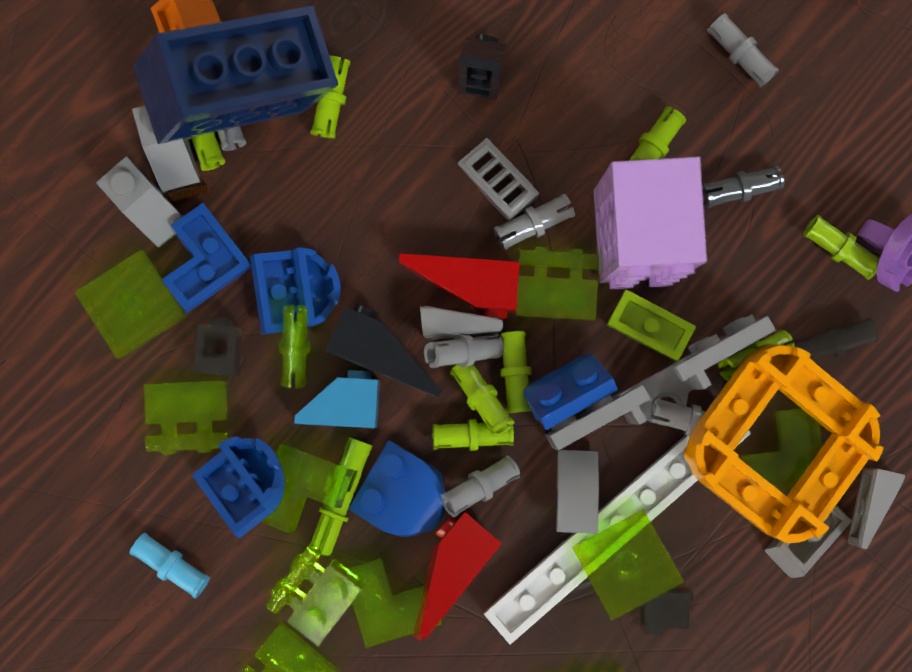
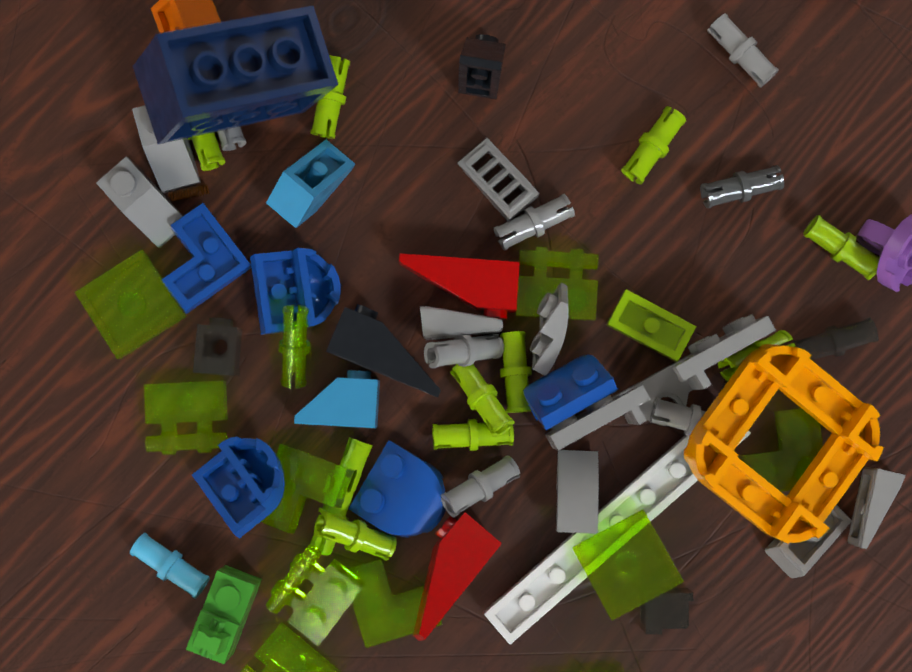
lavender brick [593,157,707,289] -> none
none -> bright green hinge [186,565,262,664]
none -> dark azure slope [266,140,355,228]
none -> lime pin [314,511,397,560]
none -> light grey slope [530,282,568,376]

